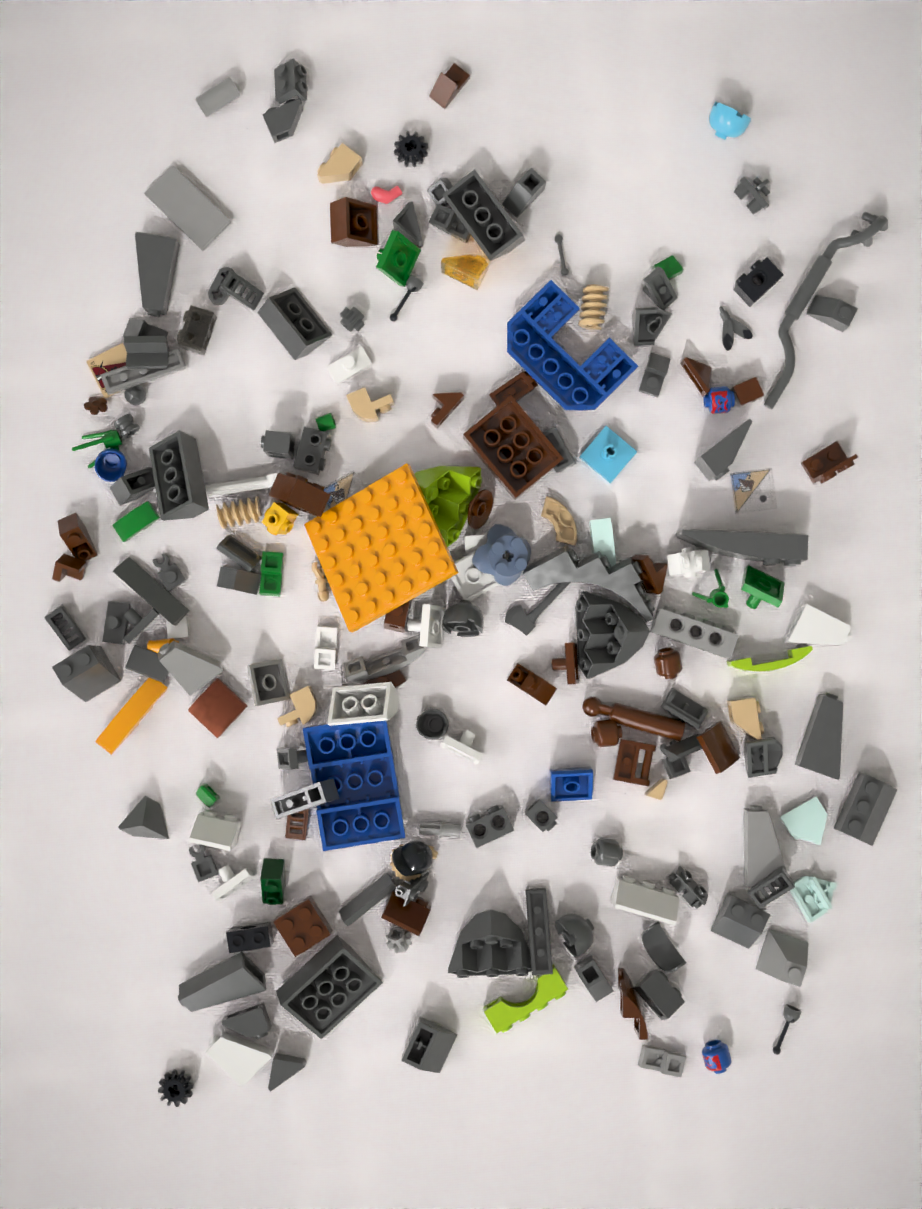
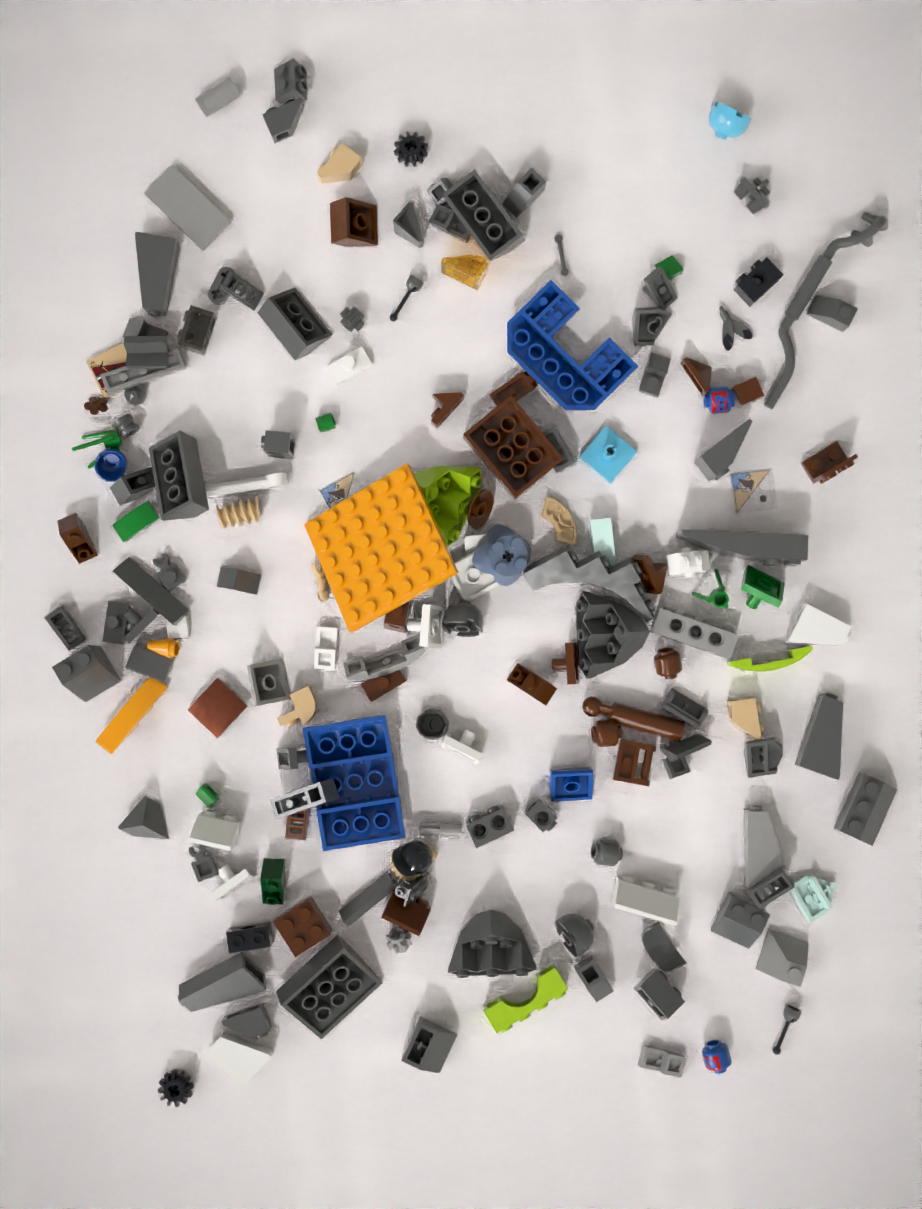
reddish brown panel [52,554,87,582] -> none
light grey slope [157,641,223,696] -> none
dark grey tile [216,535,262,572] -> none
green slope [259,551,283,597] -> none
yellow brick [261,502,299,535] -> none
reddish brown brick [268,472,331,517] -> none
dark grey slope [268,1053,307,1092] -> none
dark grey brick [293,426,332,475] -> none
white slope [327,682,400,726] -> none
tan brick [346,387,394,422] -> none
coral arm [371,186,403,204] -> none
green tile [376,230,421,287] -> none
slope [429,63,470,109] -> none
dark grey piece [505,582,571,636] -> none
dark grey tile [525,889,553,976] -> none
tan piece [578,284,609,330] -> none
reddish brown slope [618,968,648,1040] -> none
tan slope [645,778,668,800] -> none
dark grey hinge [668,866,708,909] -> none
reddish brown slope [697,721,740,774] -> none
light aqua slope [780,796,828,845] -> none

